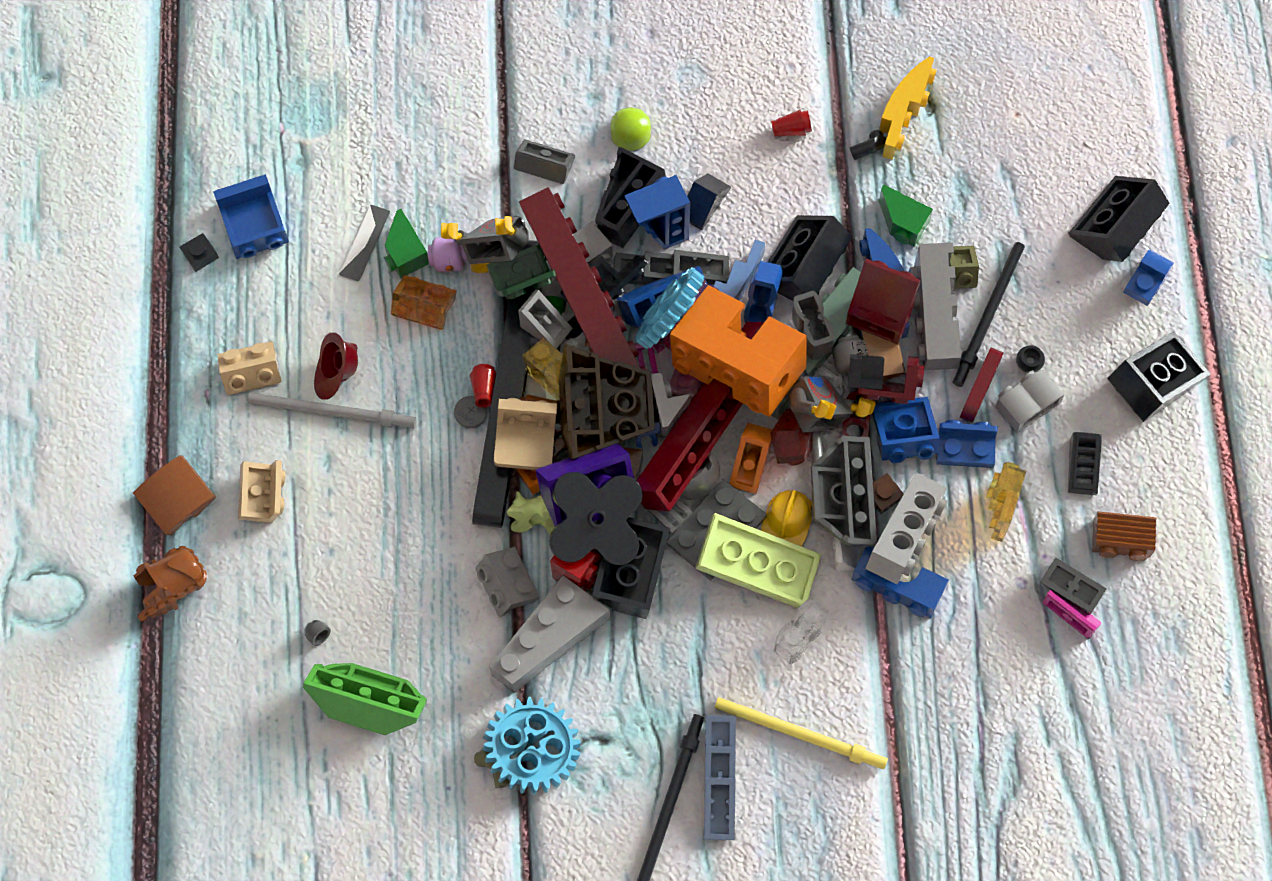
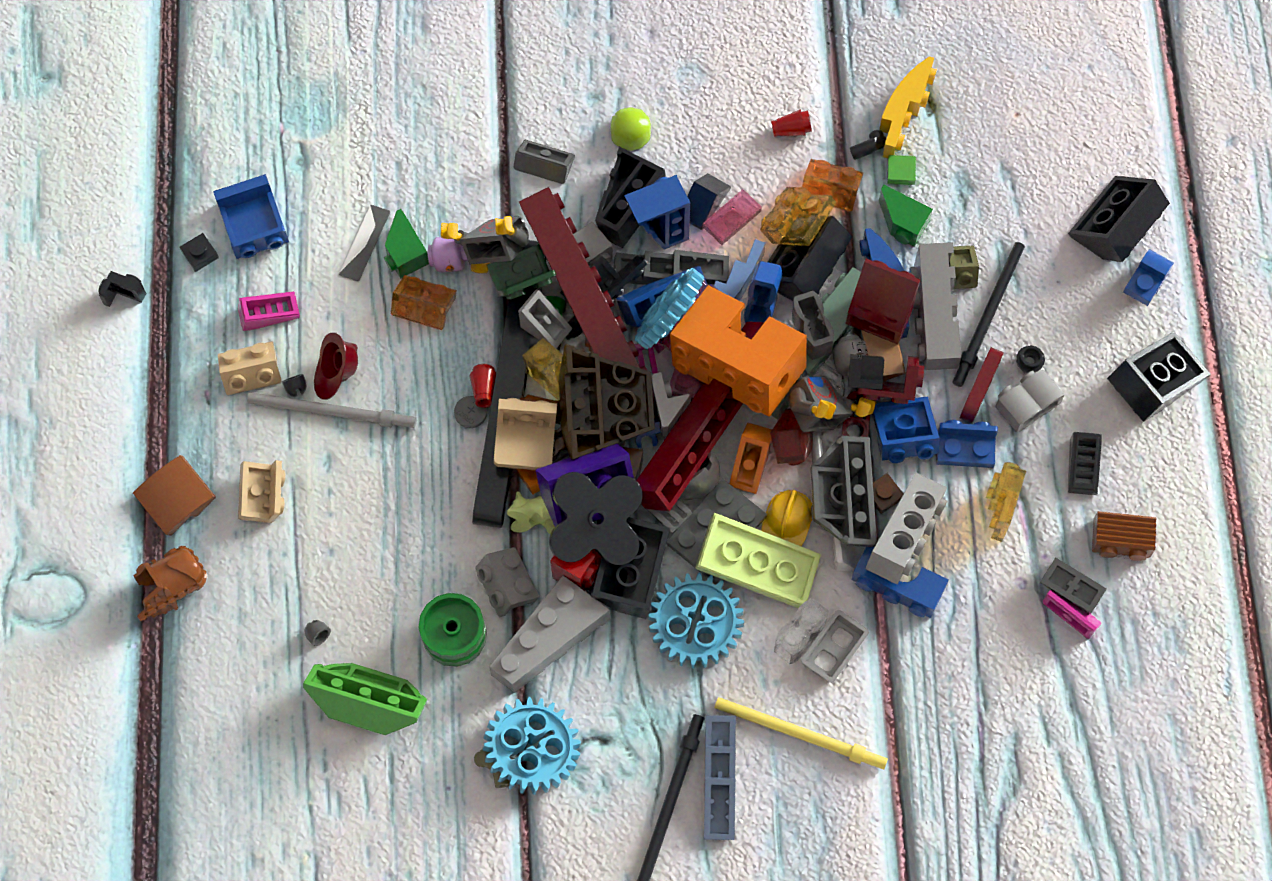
none -> black bracket [98,271,147,307]
none -> dark pink slope [238,291,300,331]
none -> black hinge [282,374,307,397]
none -> green wheel [418,593,487,667]
none -> medium azure gear [649,573,744,668]
none -> clear pink plate [703,189,762,245]
none -> clear yellow plate [760,187,837,246]
none -> clear orange bracket [800,159,864,211]
none -> light grey piece [801,610,869,683]
none -> bright green tile [887,155,916,185]

